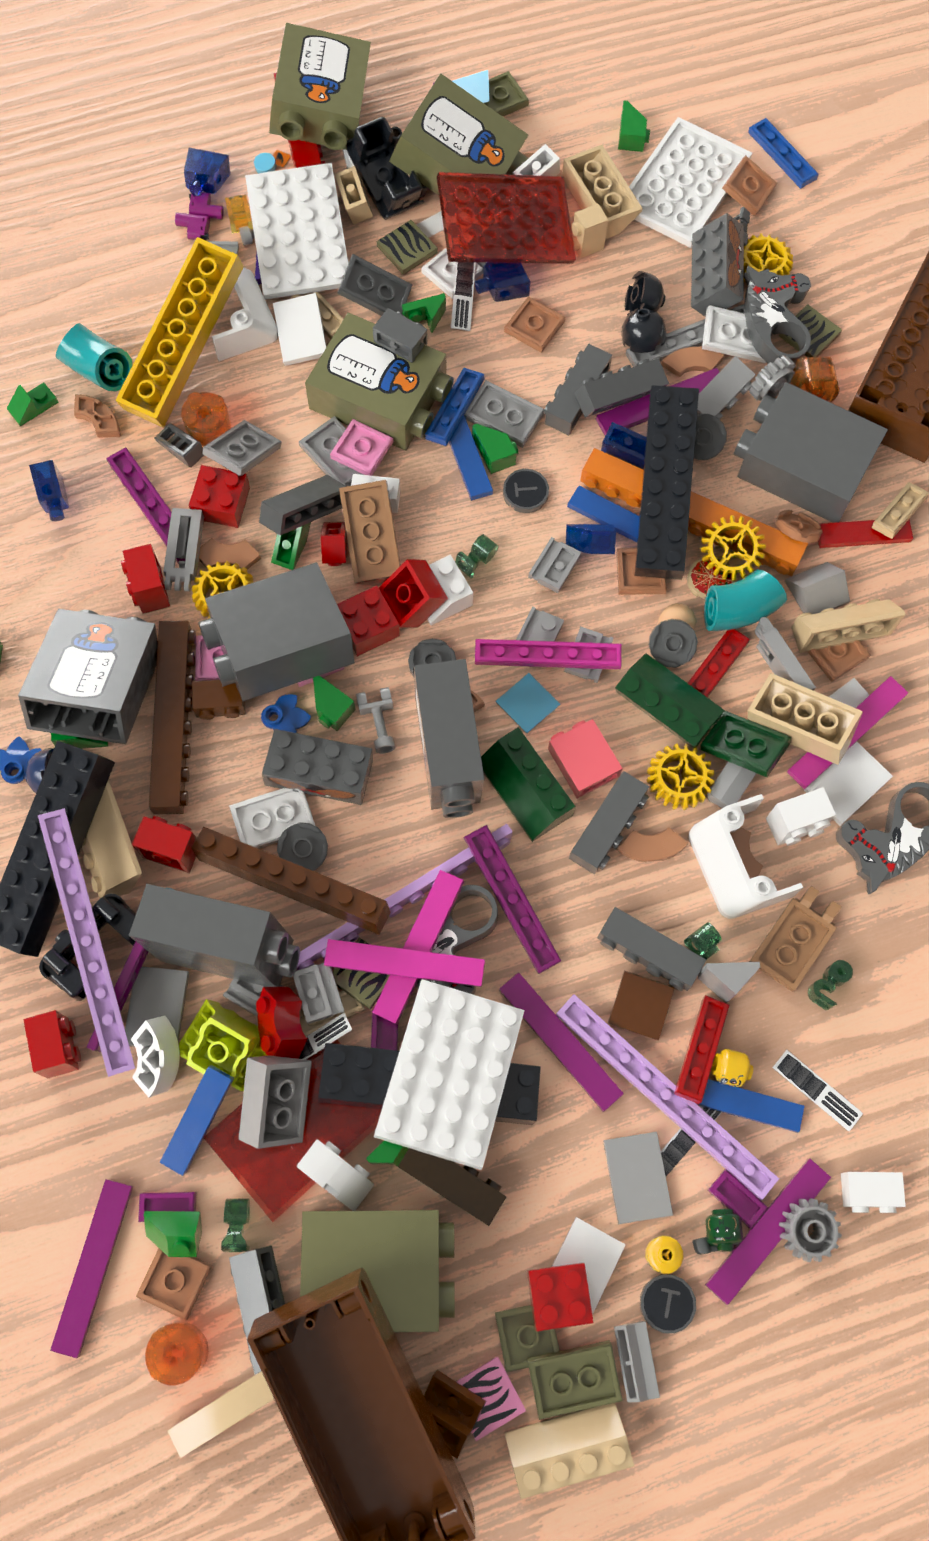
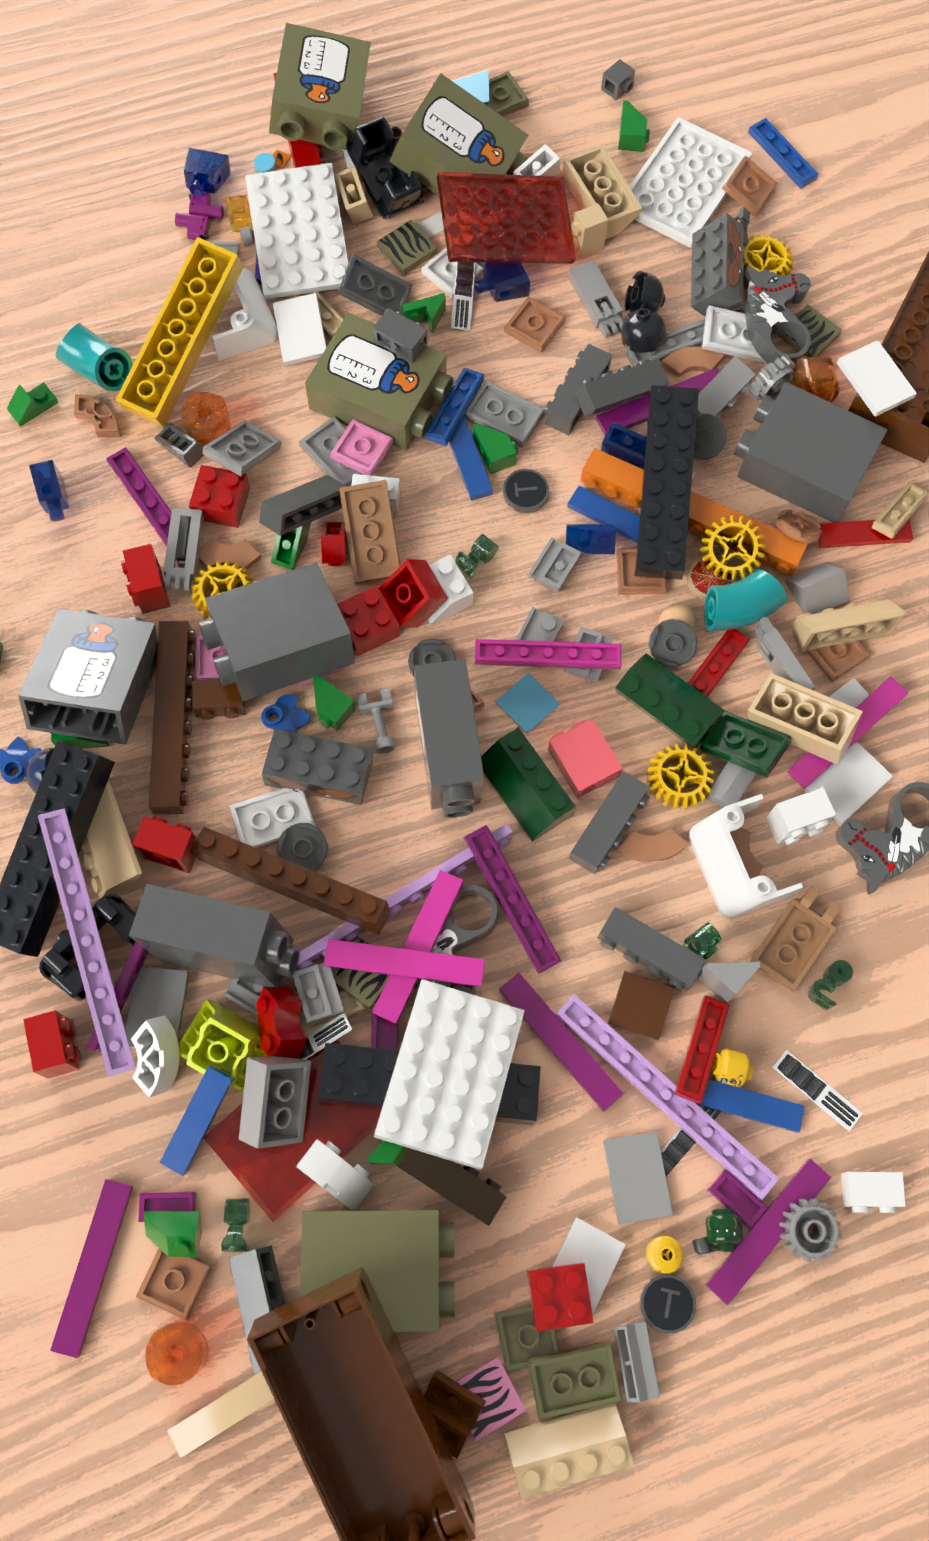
none -> light grey hinge [568,260,624,338]
none -> dark grey brick [601,59,635,100]
none -> white tile [837,340,917,417]

